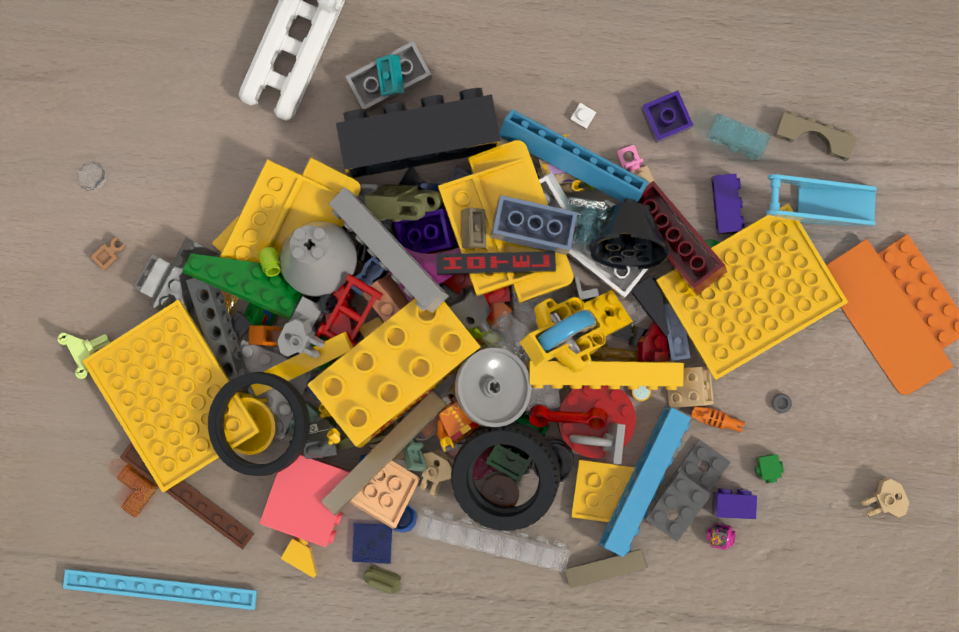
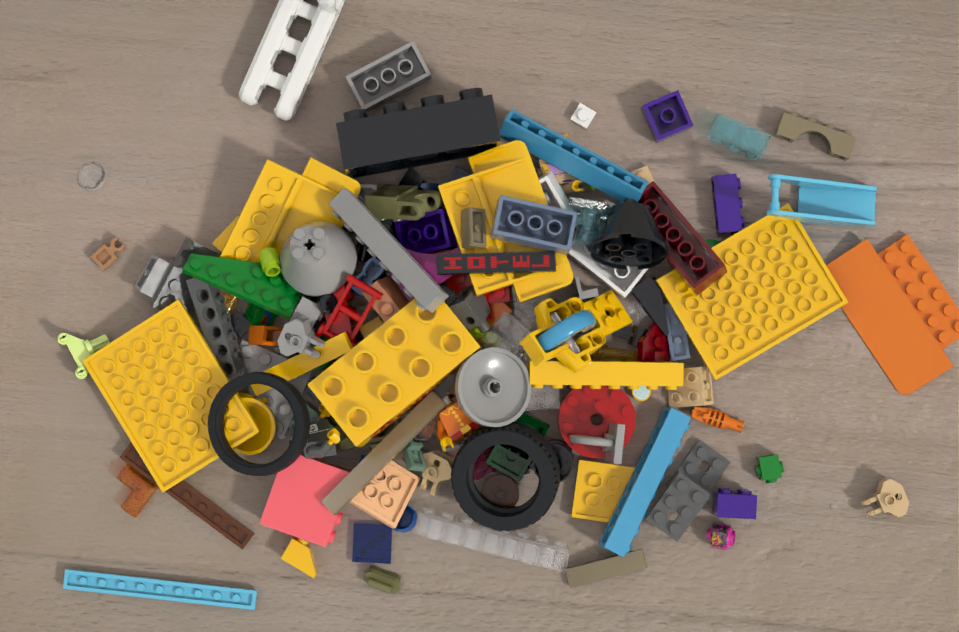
teal slope [376,54,405,97] -> none
red piece [529,405,608,430] -> none
bright pink bracket [617,145,644,172] -> none
dark grey tile [772,394,792,413] -> none

